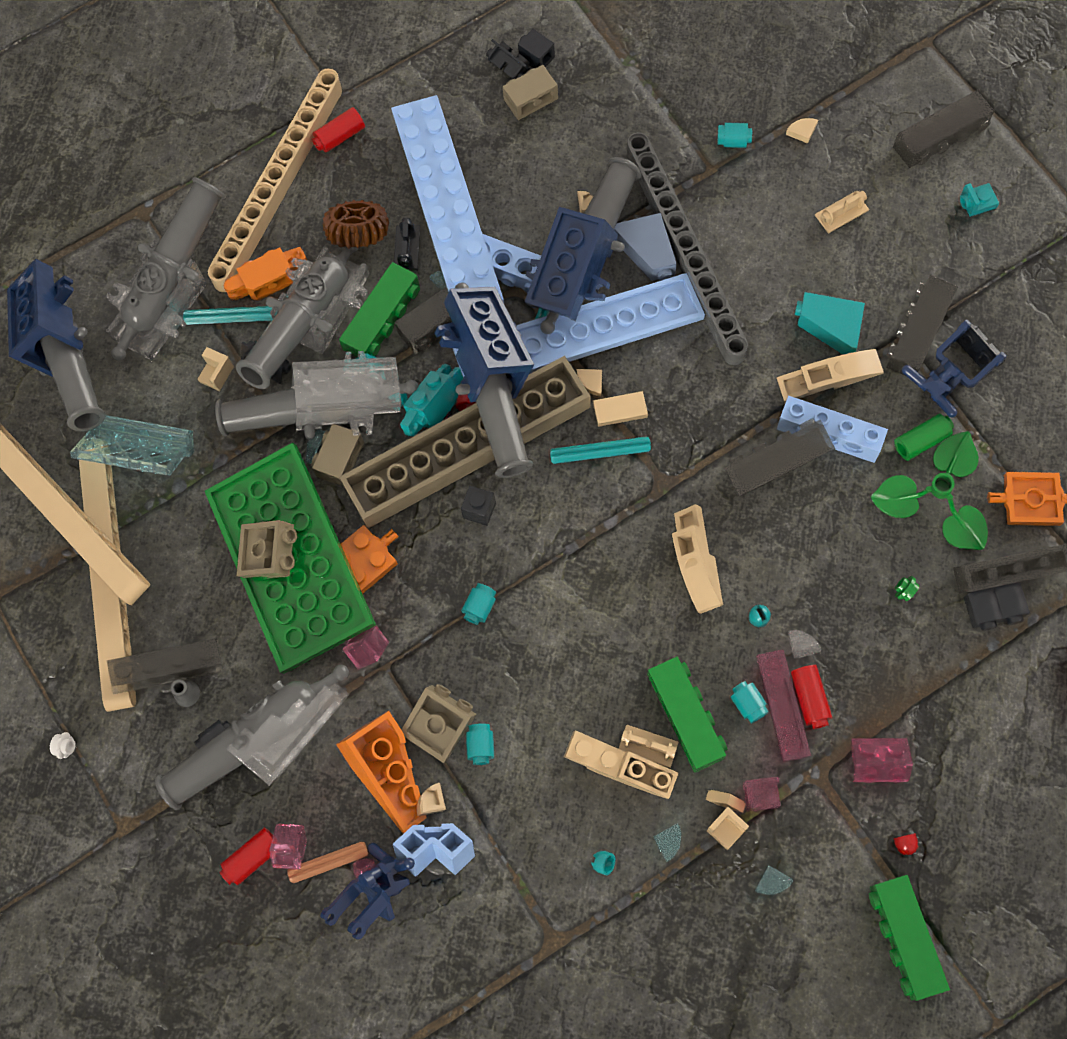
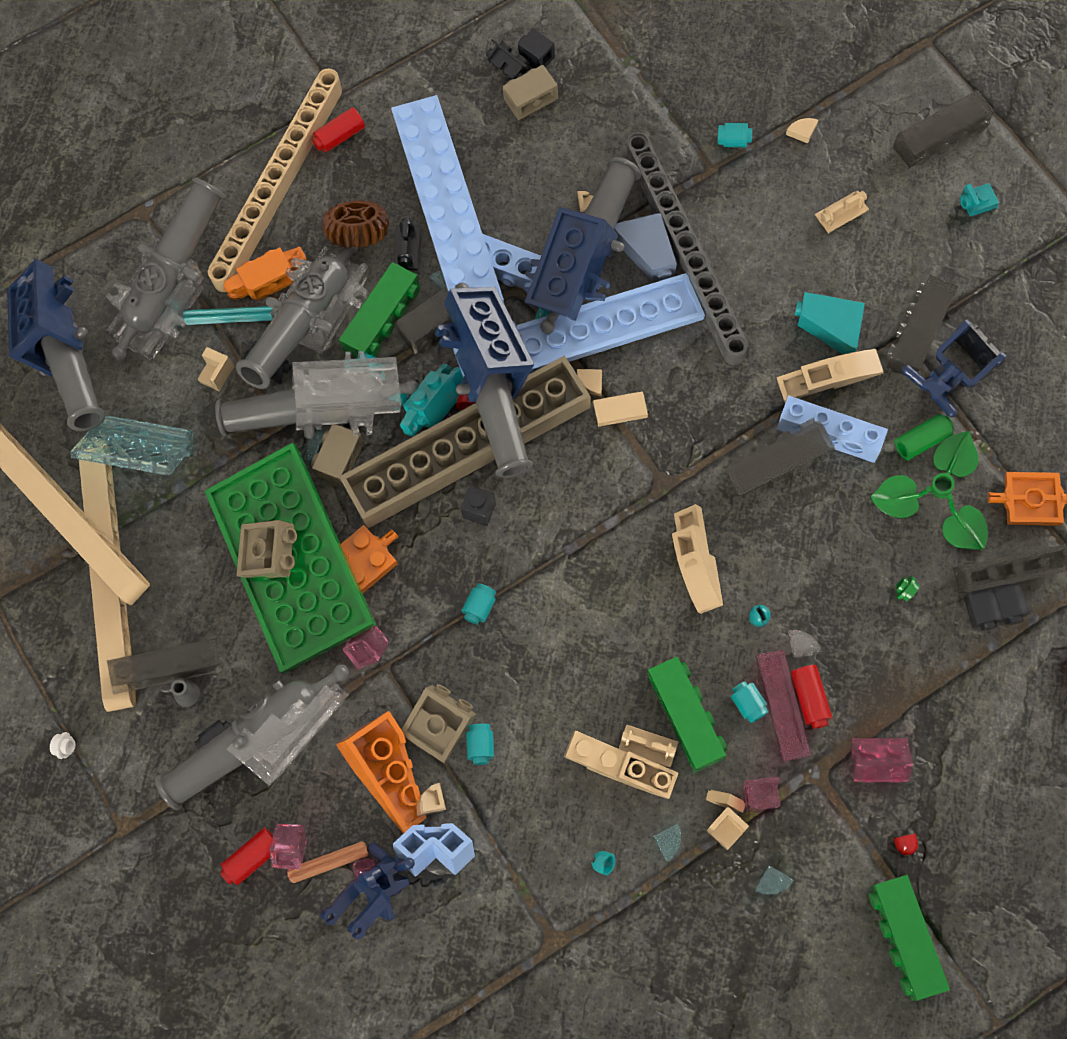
teal axle [550,437,651,464] -> none

